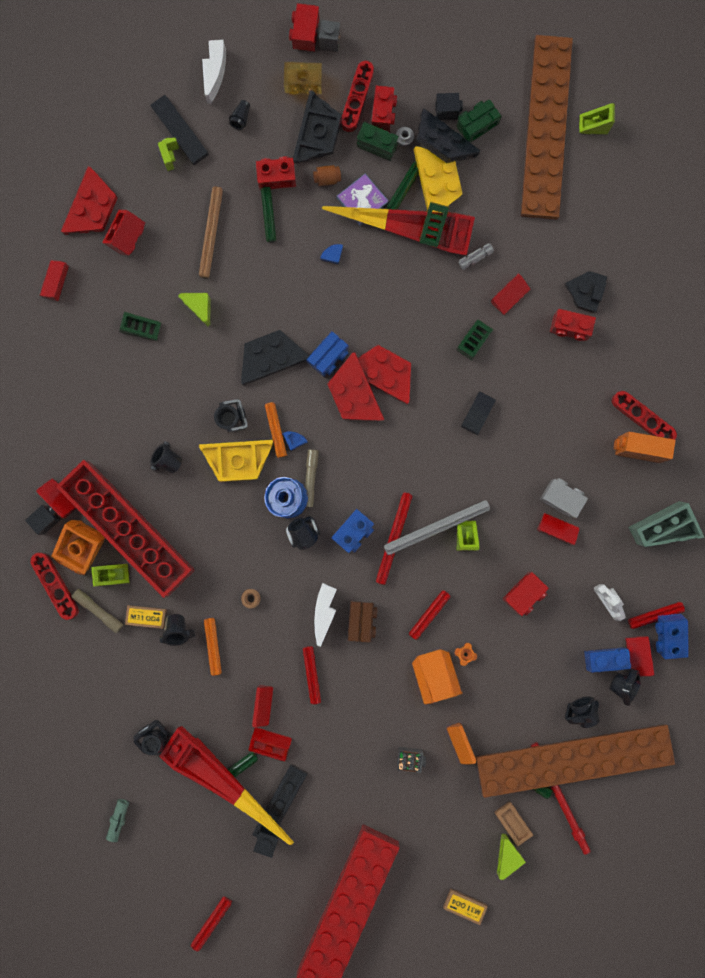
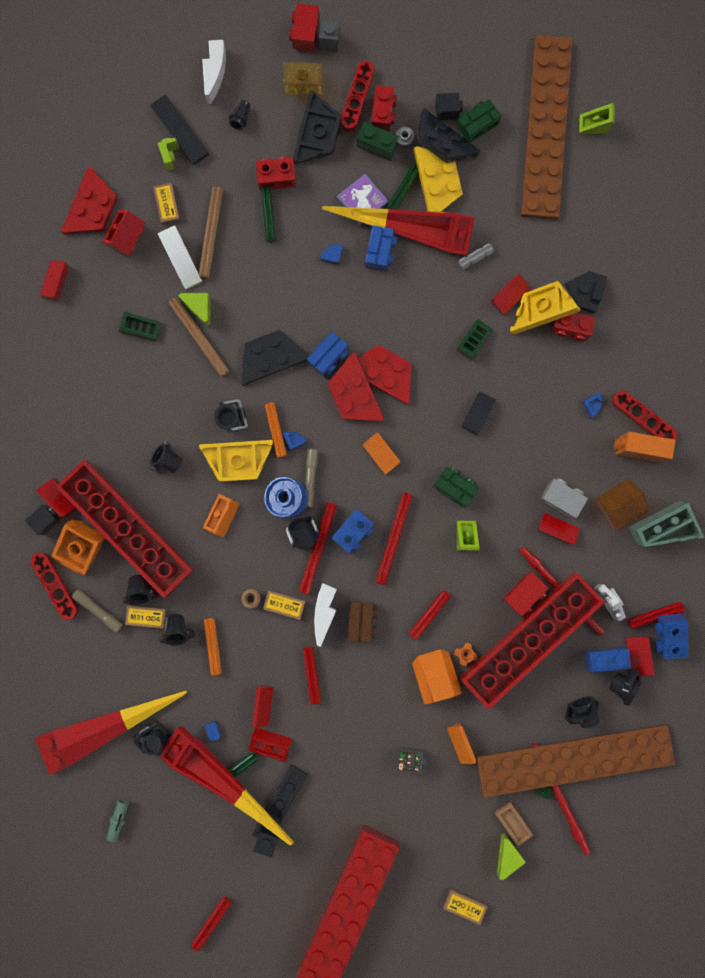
lime slope [91,564,129,587] -> none
dark orange brick [313,165,341,186] -> none
light grey axle [384,500,490,555] -> none
dark green slope [419,202,449,247] -> none
none -> red plate [35,691,187,775]
none -> black piece [123,575,159,607]
none -> tile [153,183,180,224]
none -> white slope [158,225,202,290]
none -> medium nougat axle [169,297,229,377]
none -> orange slope [203,494,240,538]
none -> blue piece [204,721,221,741]
none -> tile [263,590,306,620]
none -> red axle [299,502,337,594]
none -> orange slope [362,432,401,475]
none -> blue brick [365,225,397,271]
none -> dark green brick [433,466,479,508]
none -> red brick [460,572,605,710]
none -> yellow wing [510,281,580,335]
none -> red bar [519,546,605,636]
none -> blue tile [582,393,602,419]
none -> clear orange slope [595,479,649,531]

